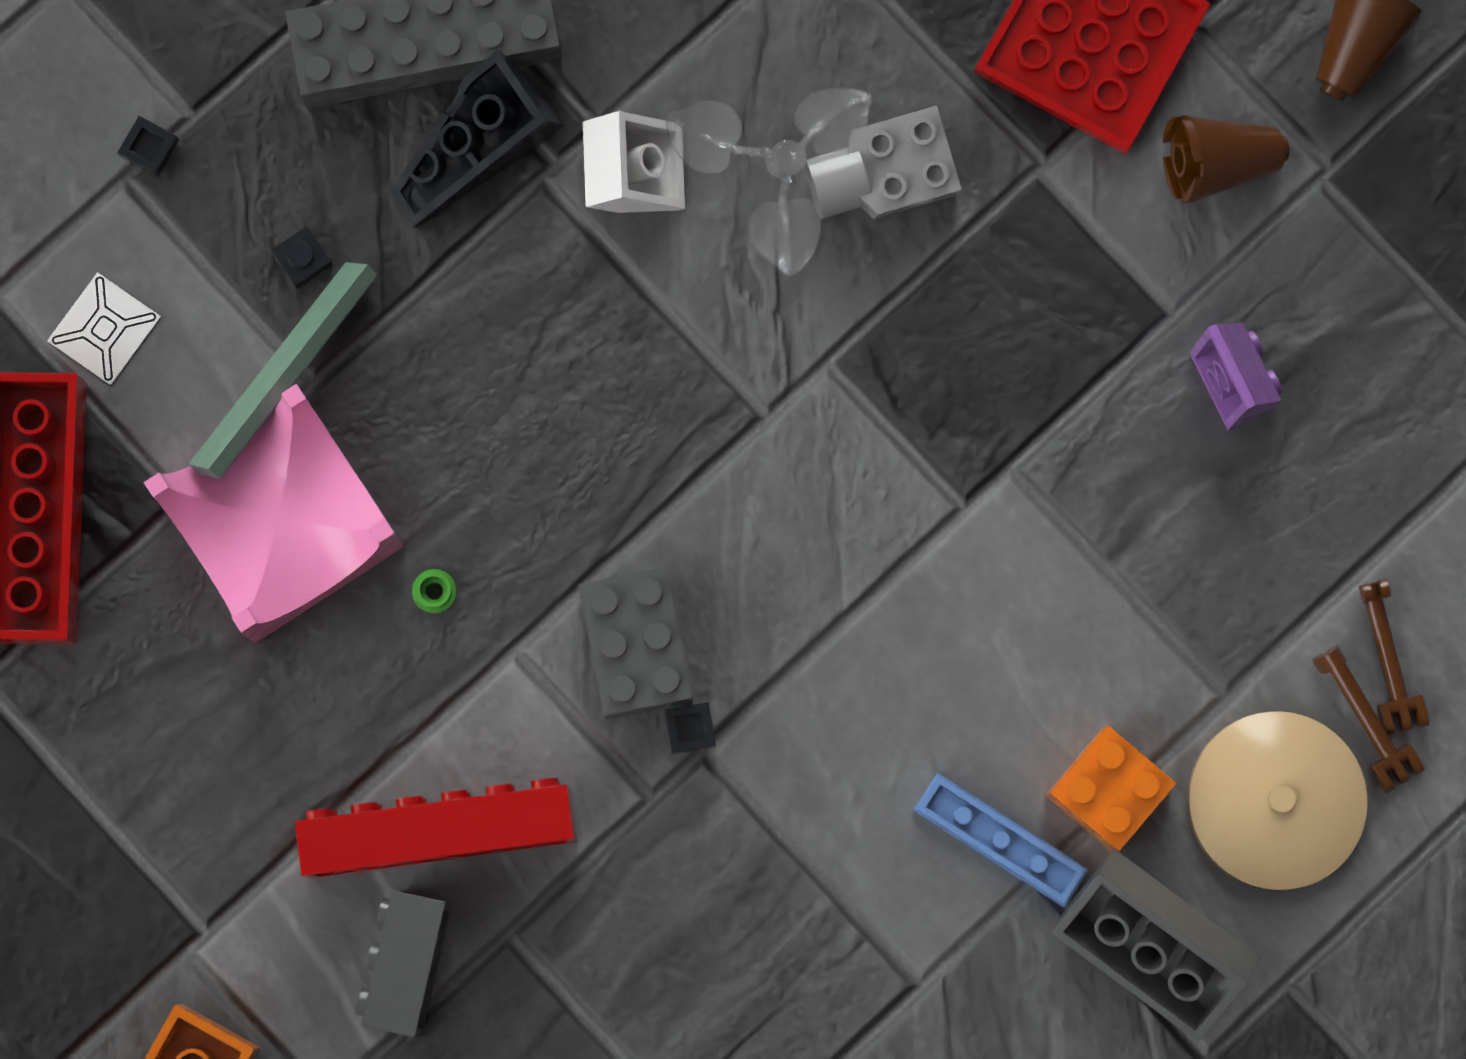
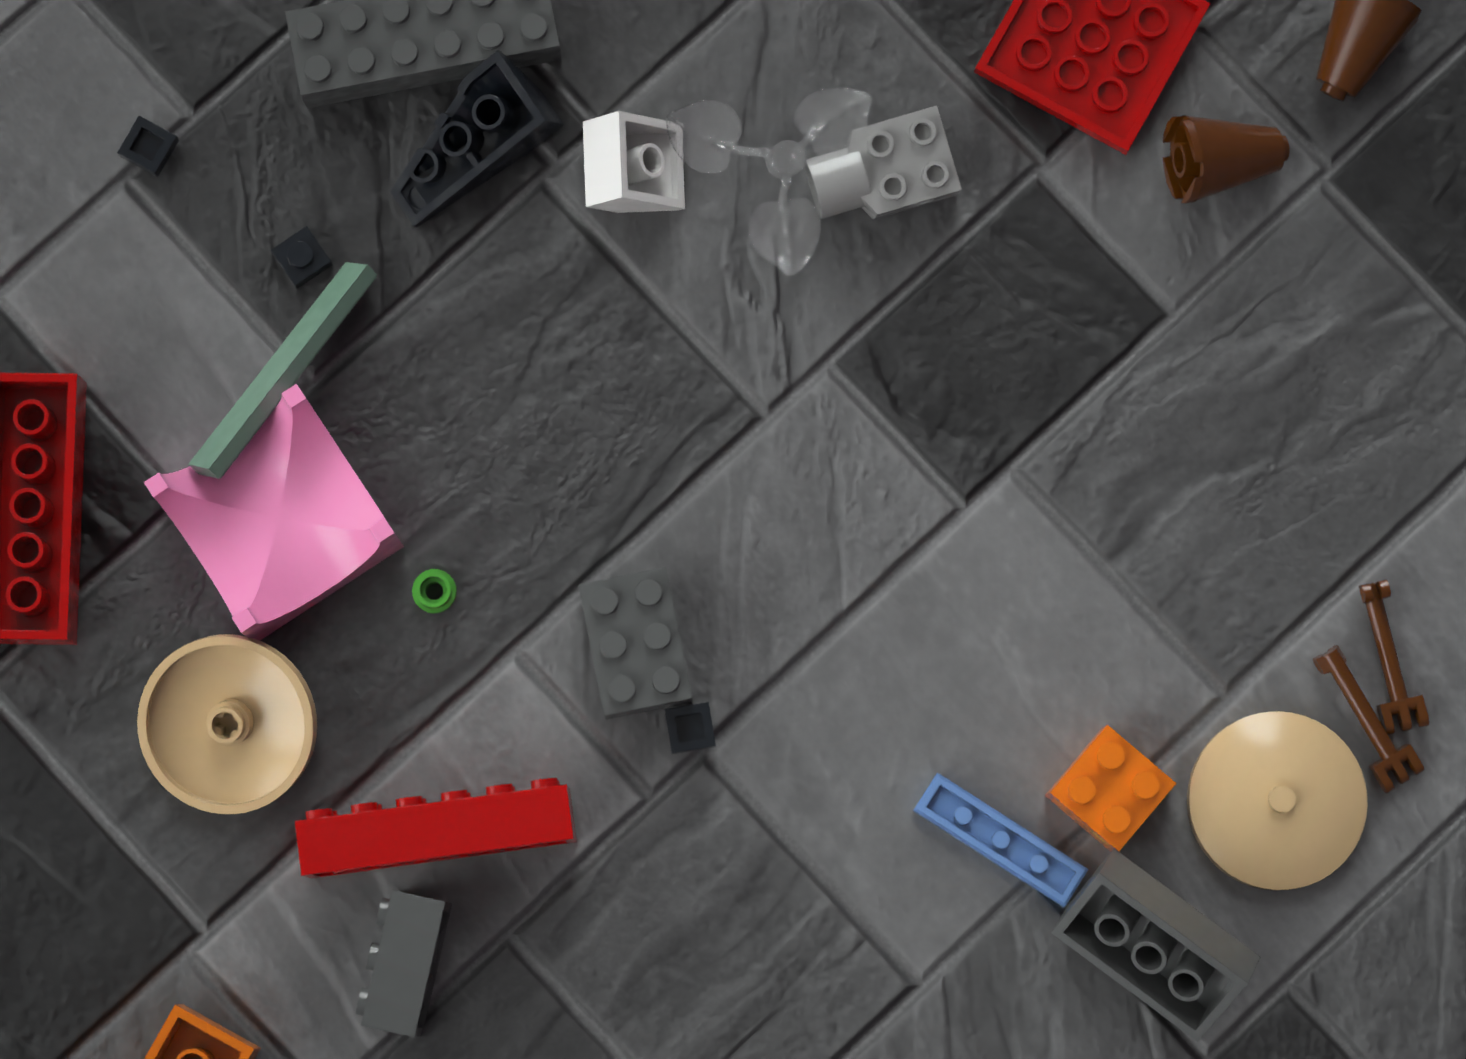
white sticker [47,272,161,385] -> none
medium lavender slope [1189,322,1283,430] -> none
none -> tan dish [137,634,317,814]

